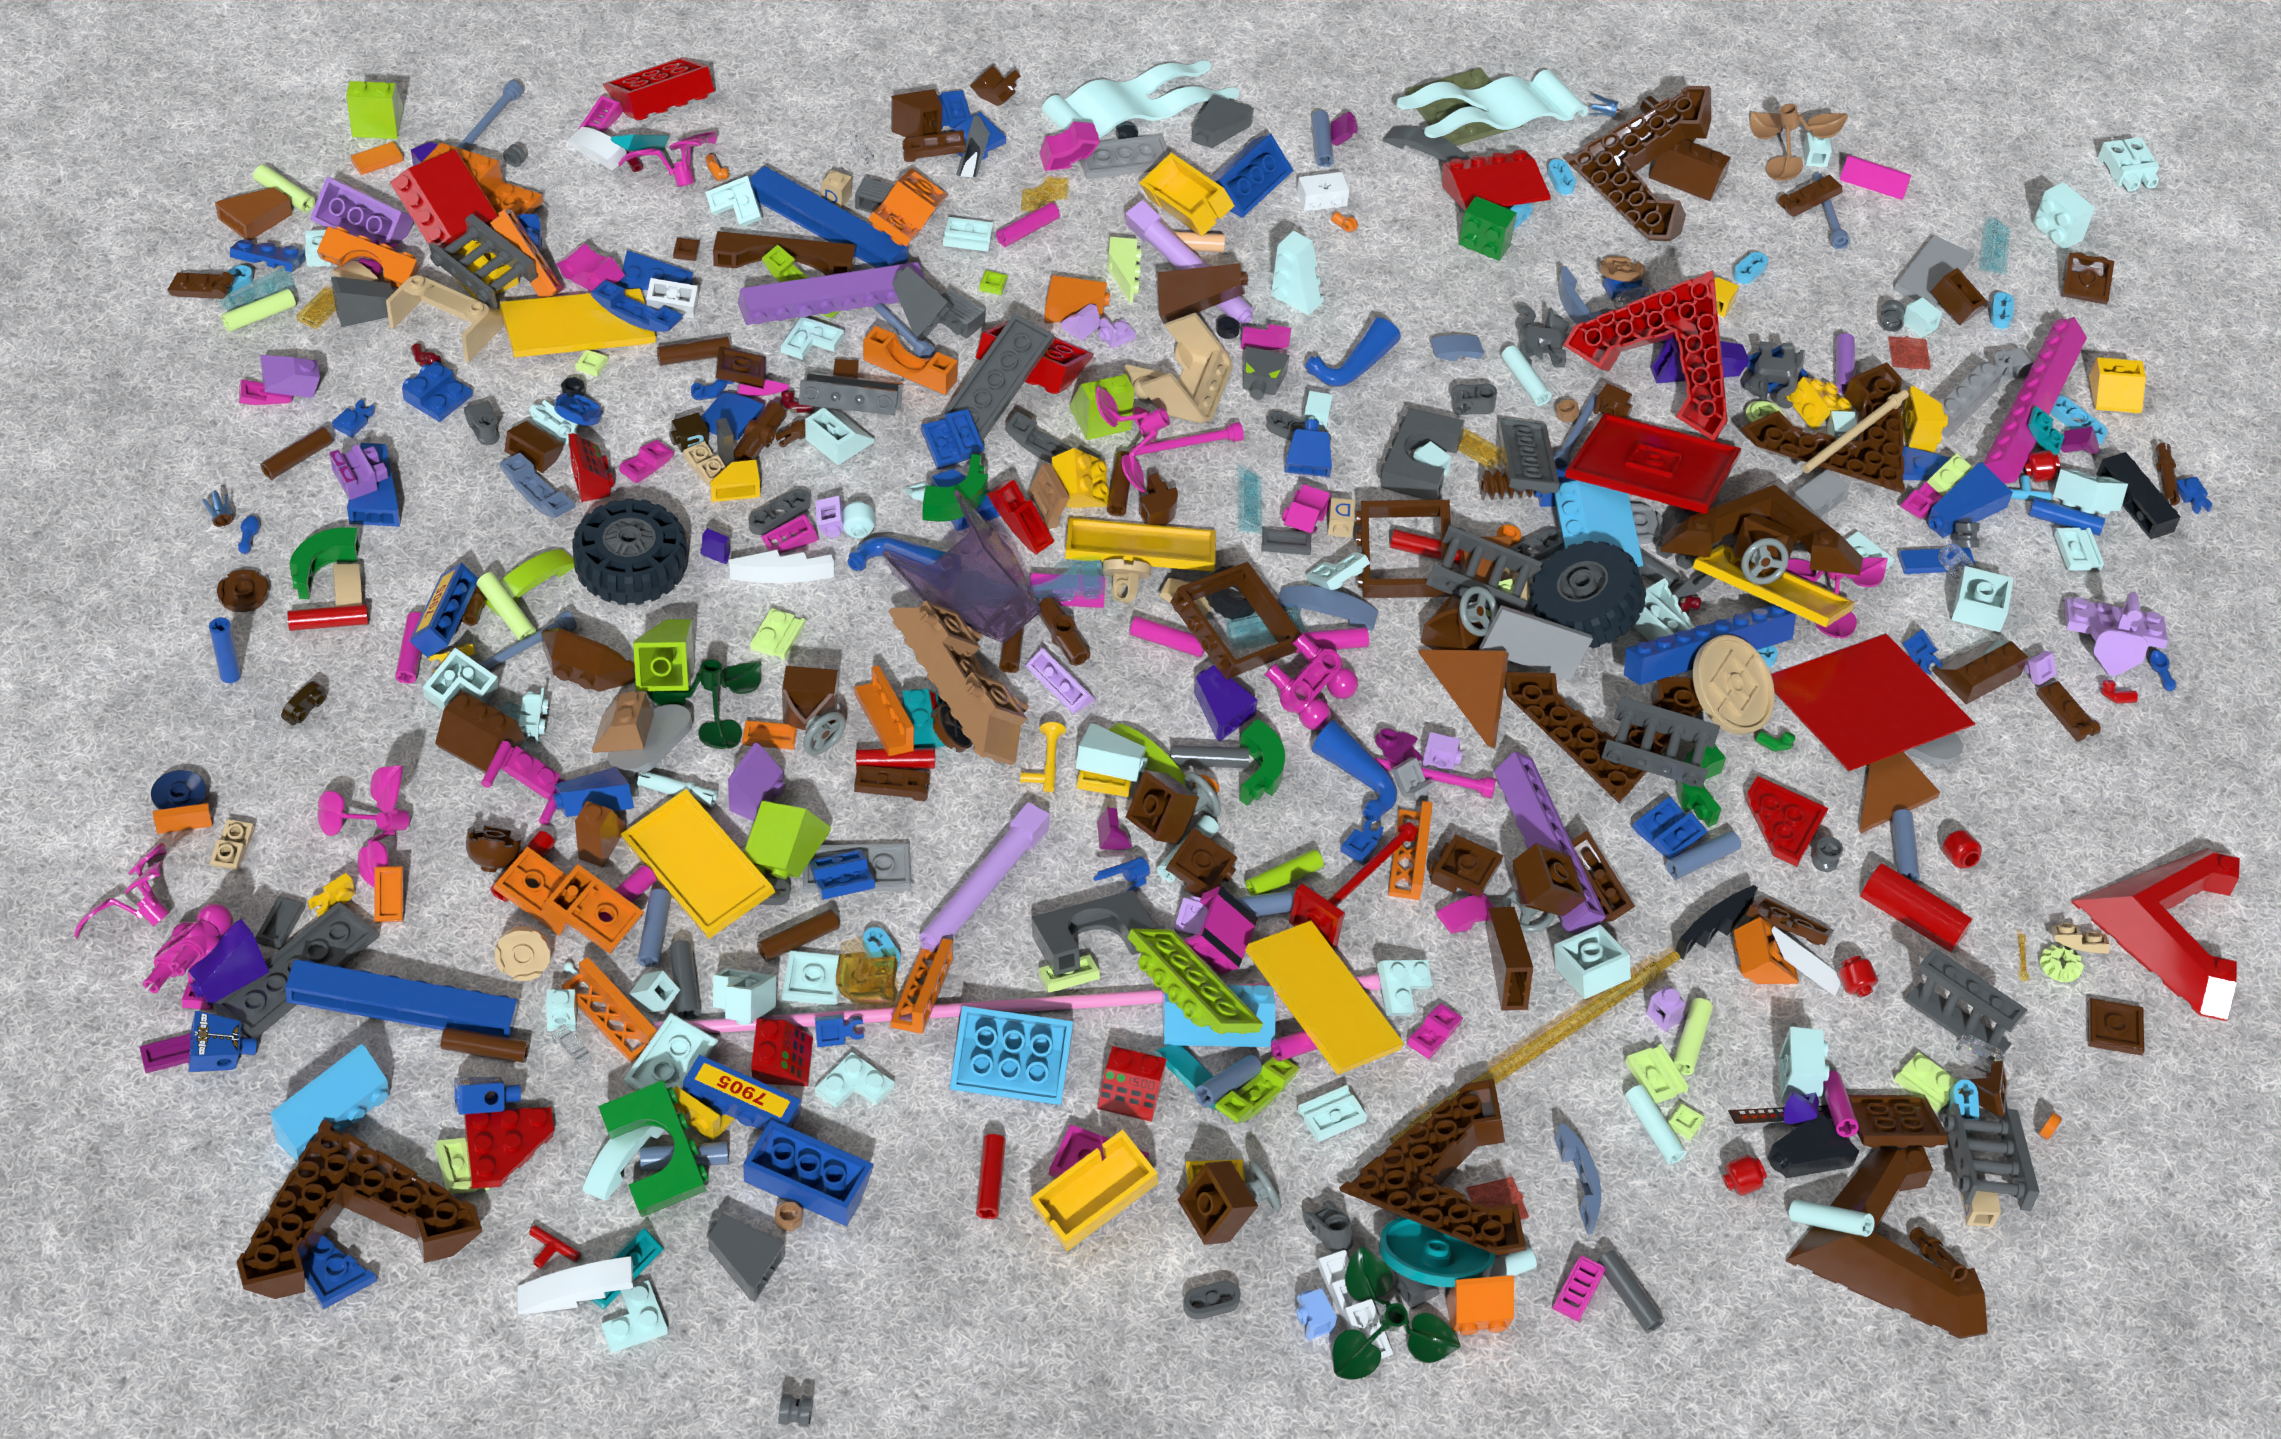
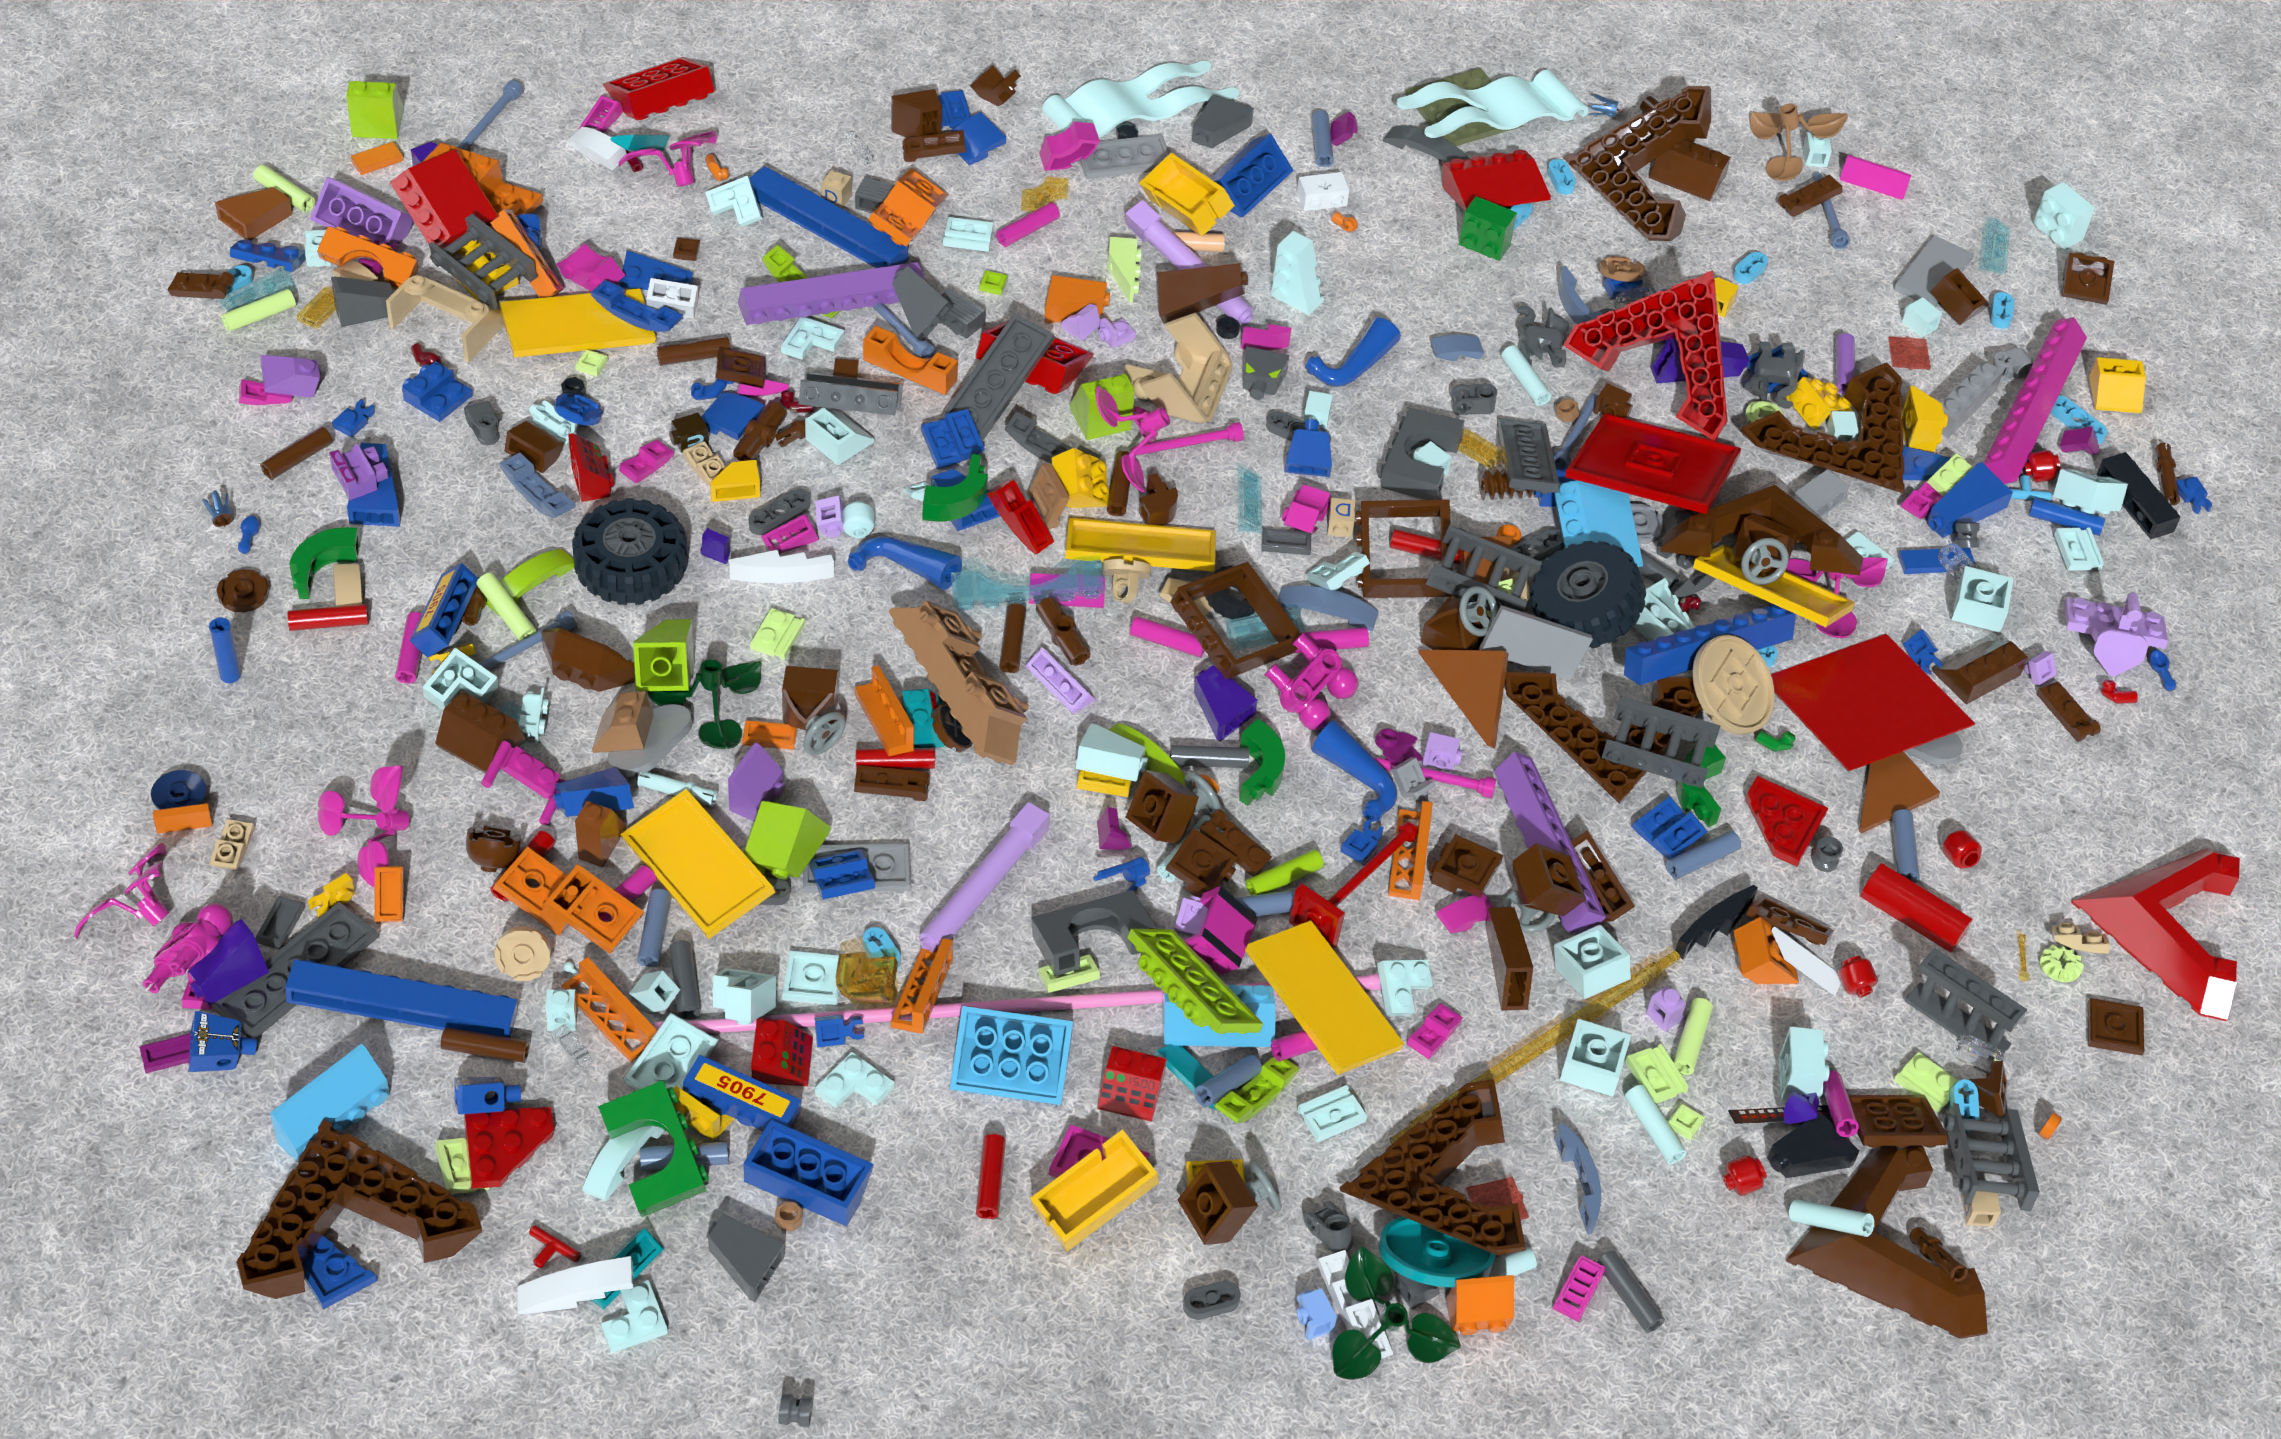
dark brown plate [281,681,326,725] -> none
dark grey bush [503,144,526,168] -> none
reddish brown arch [713,231,855,276] -> none
flat silver tile [716,418,734,467] -> none
reddish brown piece [757,909,840,962] -> none
clear purple windscreen [882,490,1042,643] -> none
sticker [956,115,990,177] -> none
yellow piece [1020,722,1066,792] -> none
tan bar [1802,389,1909,473] -> none
dark grey wheel [1880,300,1904,332] -> none
teal slope [2028,406,2064,455] -> none
light aqua hips [2098,137,2159,192] -> none
none -> reddish brown plate [1199,809,1272,877]
none -> light aqua brick [1560,1019,1631,1096]

